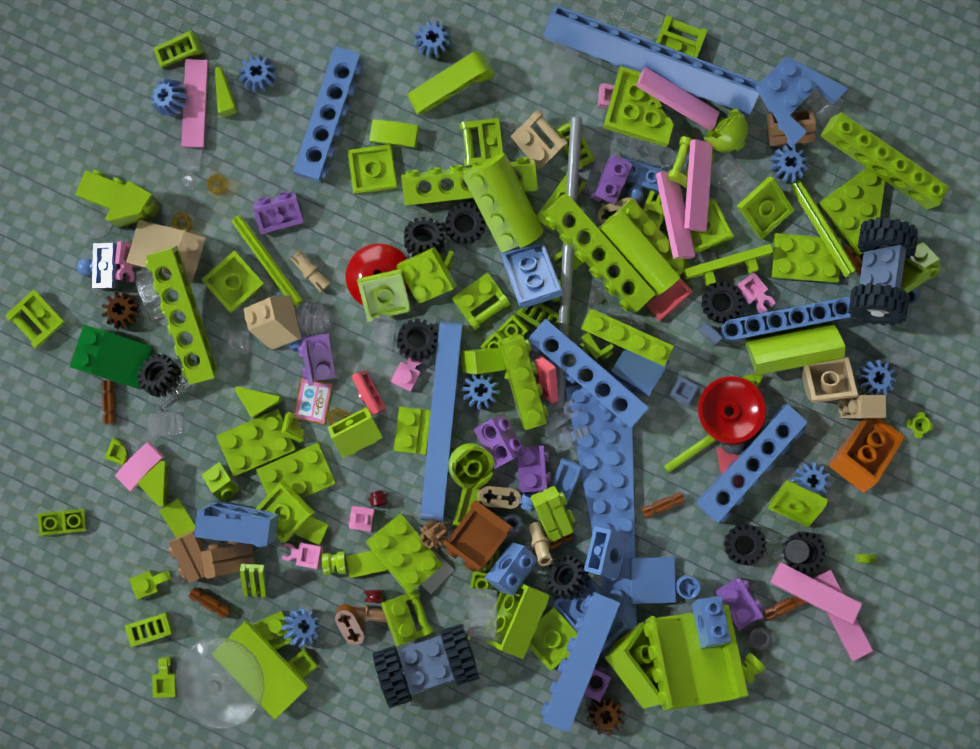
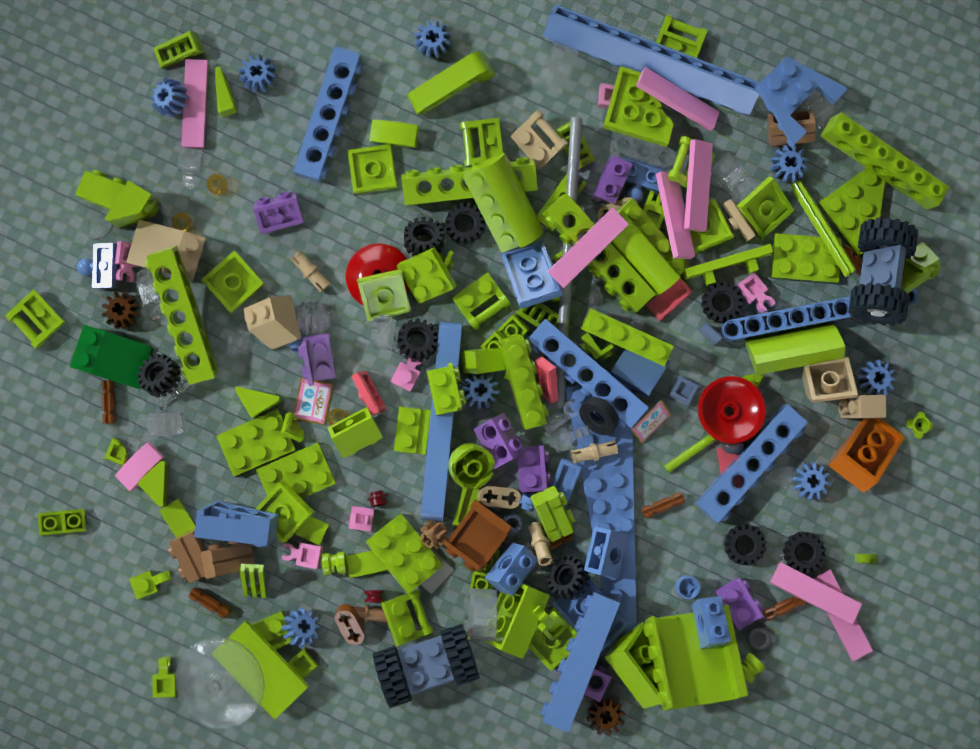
lime slope [124,612,175,647] -> none
lime bracket [201,462,240,502] -> none
lime axle [232,215,304,309] -> none
medium blue tile [629,557,676,604] -> none
lime cylinder [704,109,749,153] -> none
lime plate [767,480,828,528] -> none
flat silver tile [785,540,809,563] -> none
none -> lime bracket [427,363,466,416]
none -> lime plate [532,606,568,641]
none -> bright pink tile [547,208,629,288]
none -> tan pin [571,440,618,464]
none -> black tyre [579,397,619,435]
none -> sticker [631,400,672,444]
none -> tan plate [723,199,755,242]

